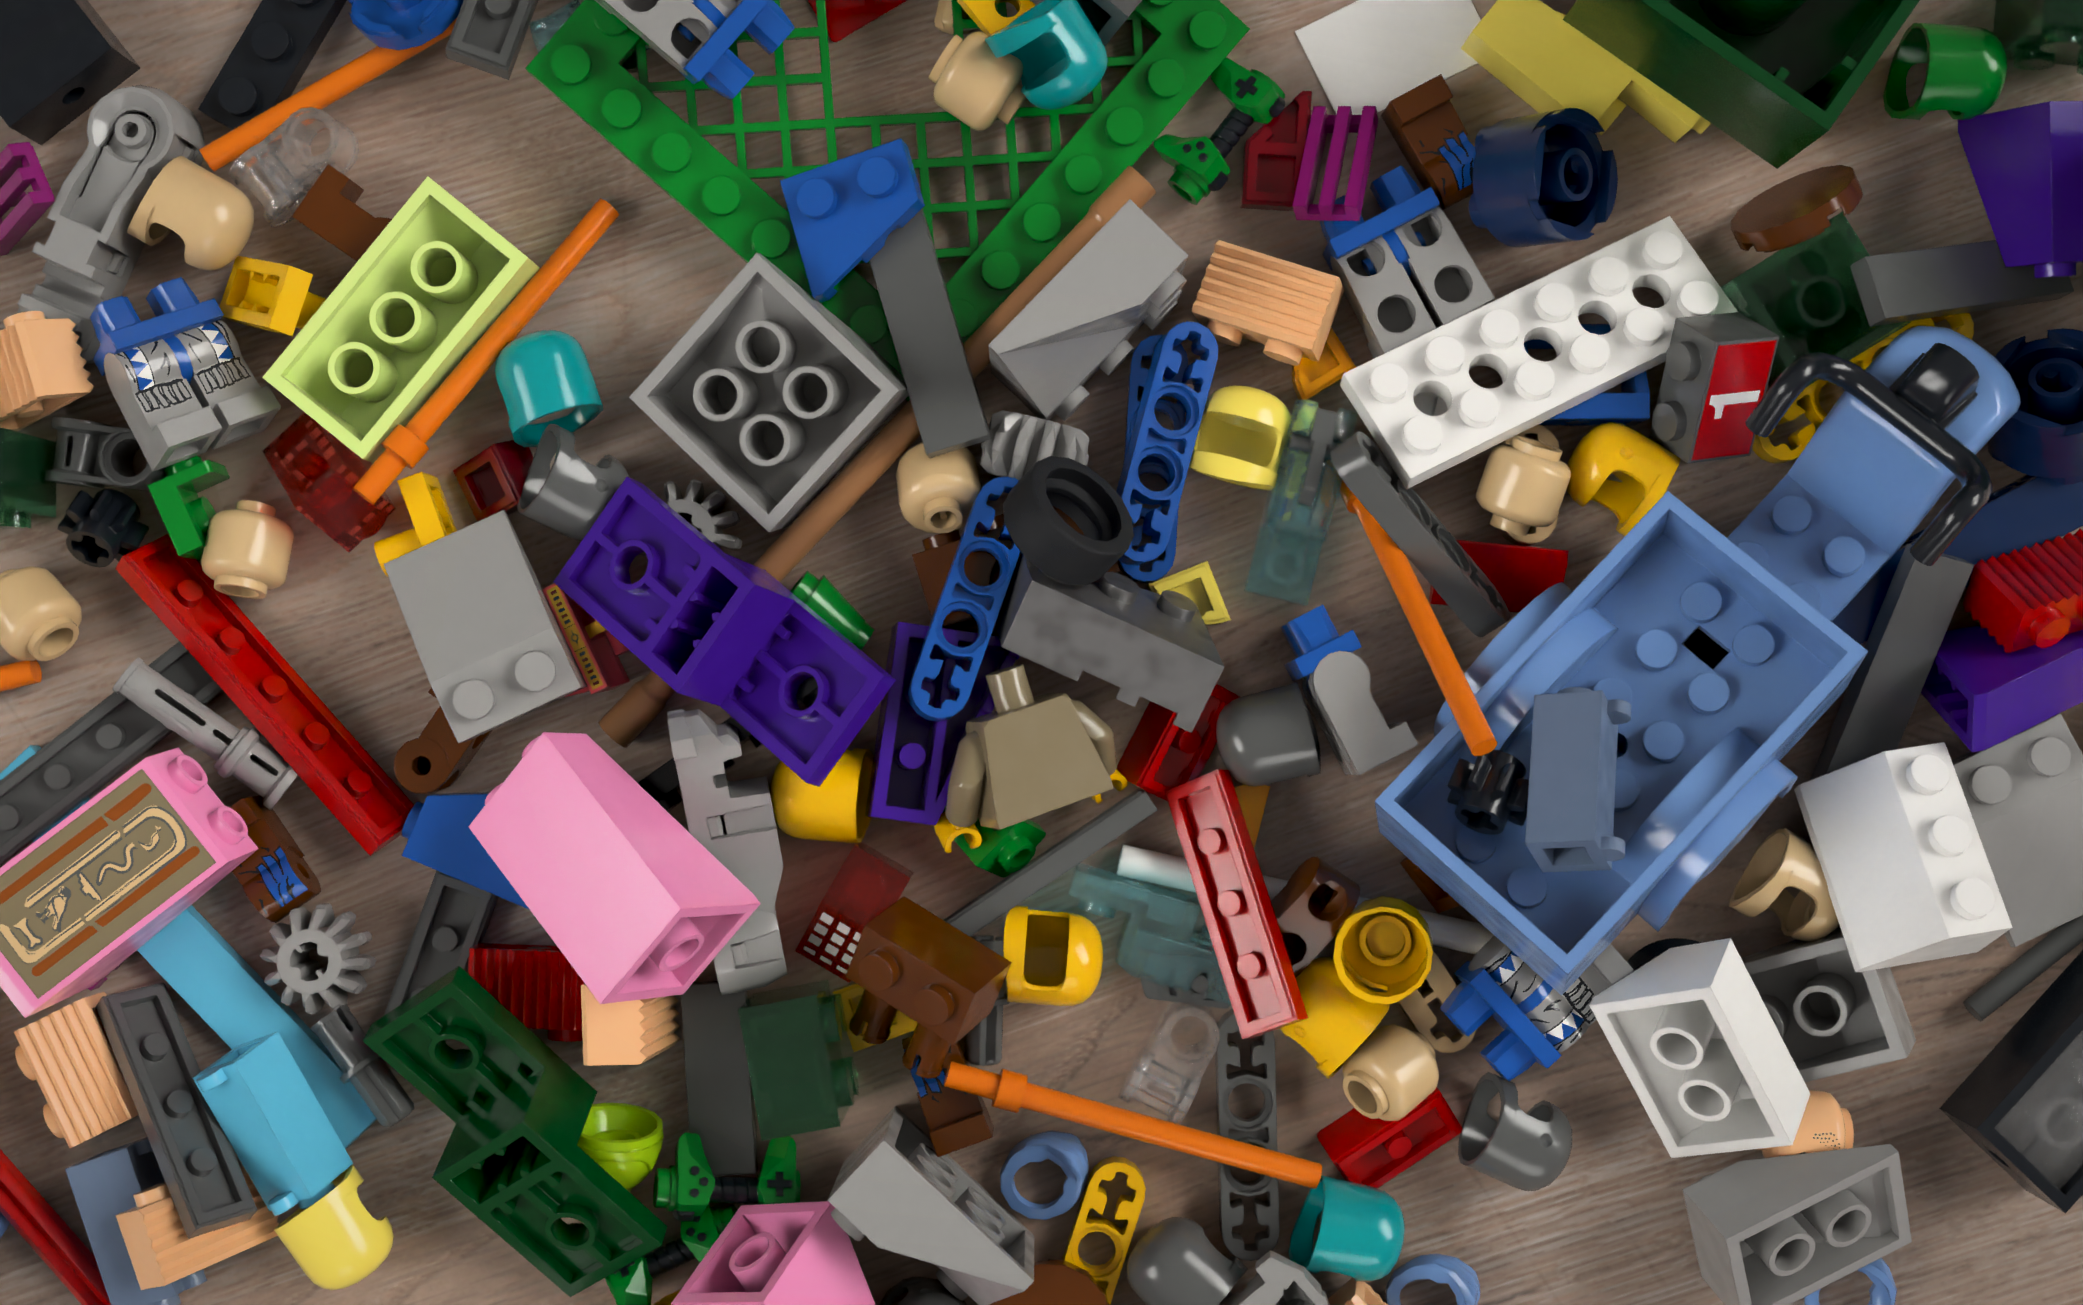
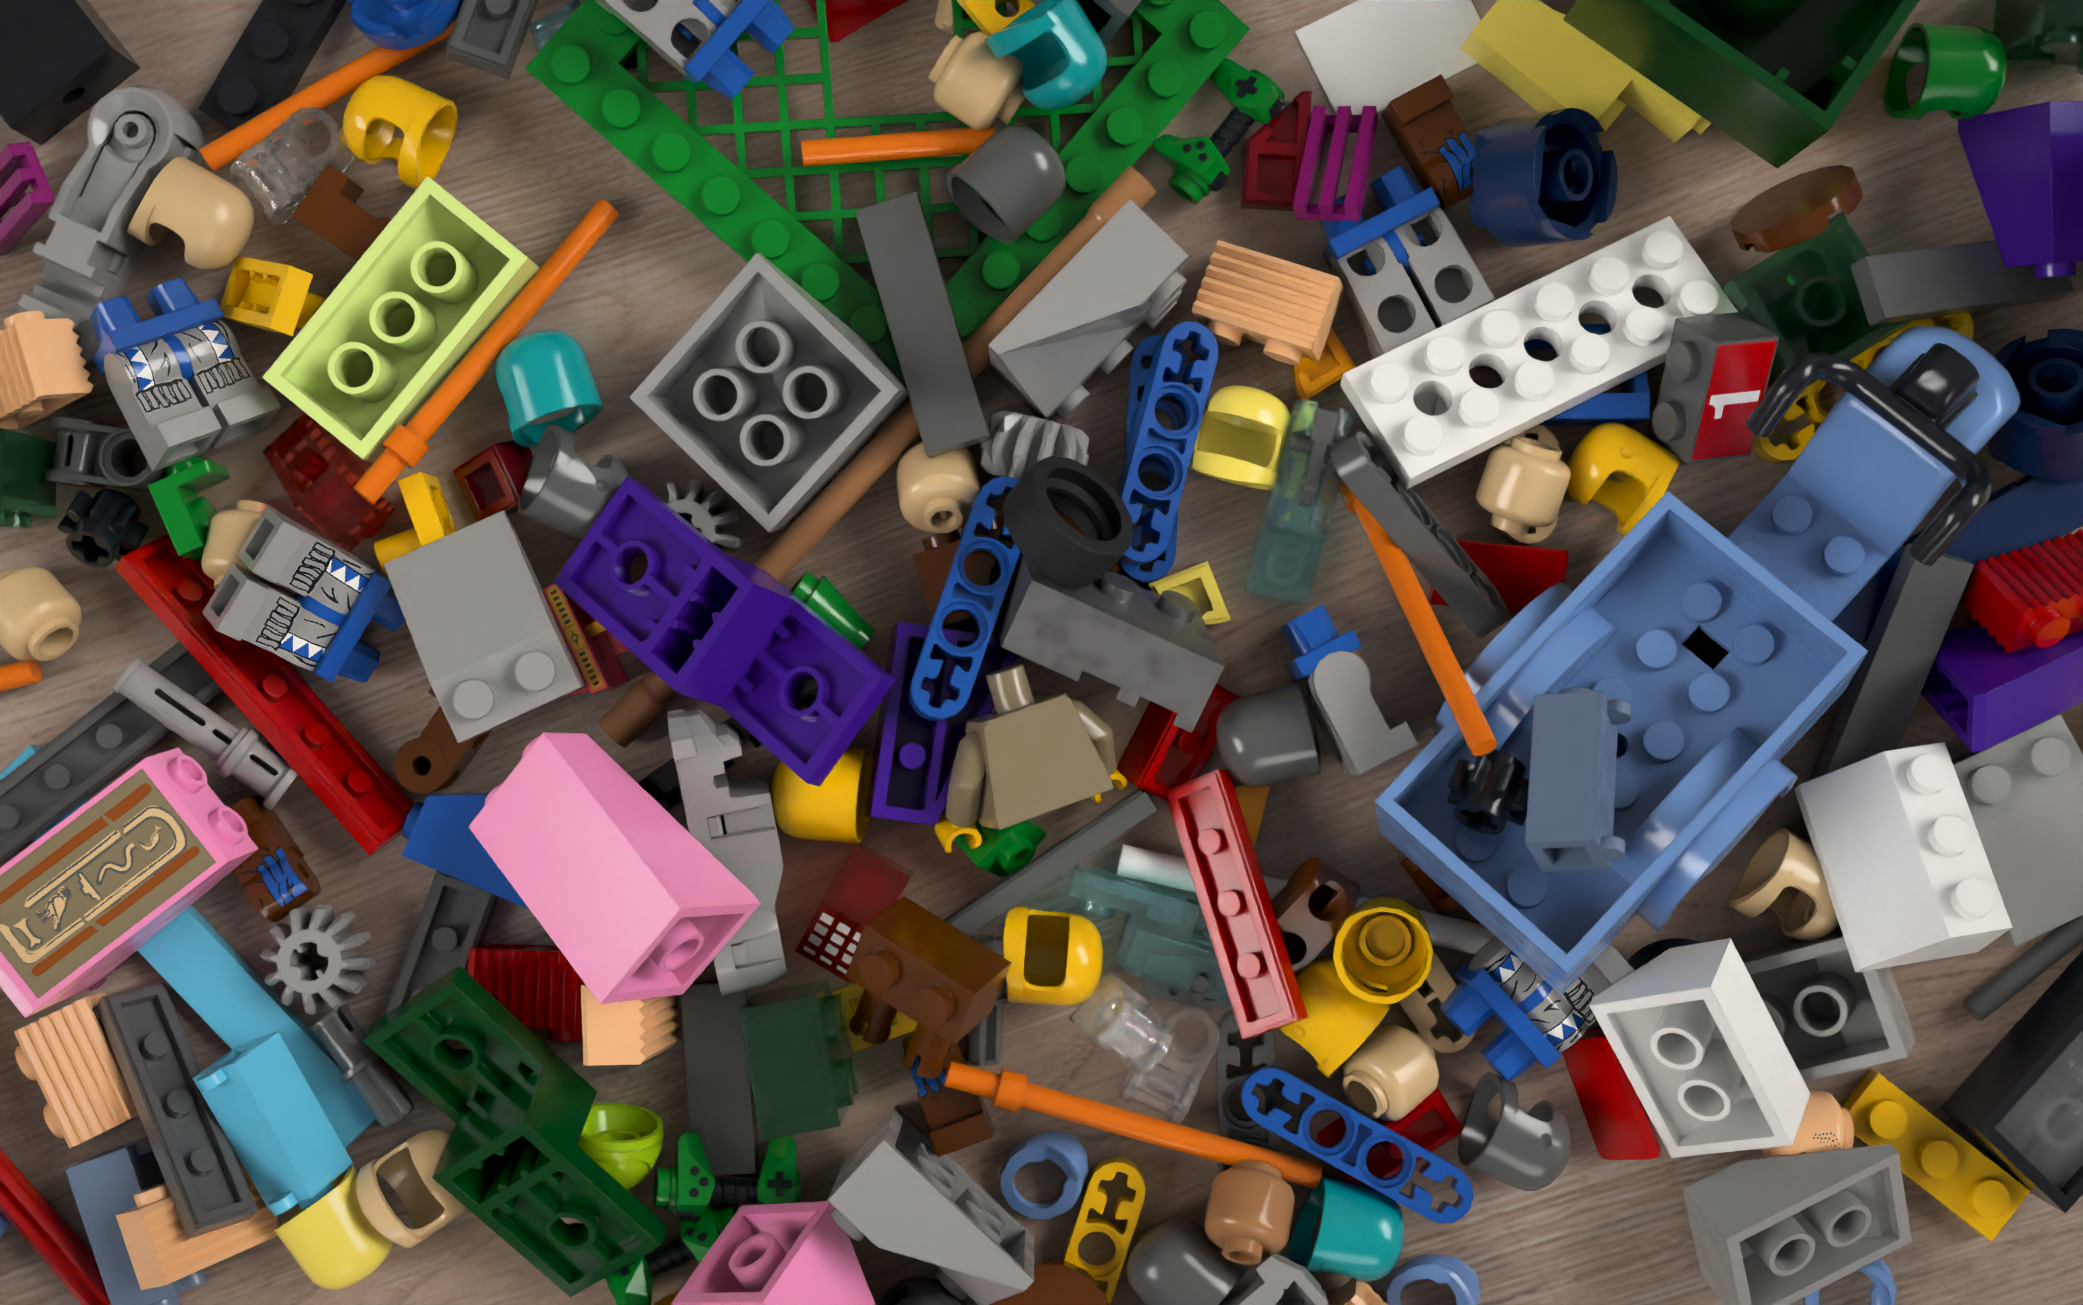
blue wing [780,138,925,303] -> none
none -> hips [202,505,405,683]
none -> yellow helmet [343,76,458,190]
none -> tan helmet [356,1129,467,1248]
none -> orange bar [801,126,995,167]
none -> dark grey helmet [946,125,1066,245]
none -> clear piece [1069,967,1173,1075]
none -> medium nougat head [1204,1160,1295,1265]
none -> blue beam [1240,1065,1473,1224]
none -> red slope [1562,1025,1661,1160]
none -> yellow plate [1841,1069,2030,1241]

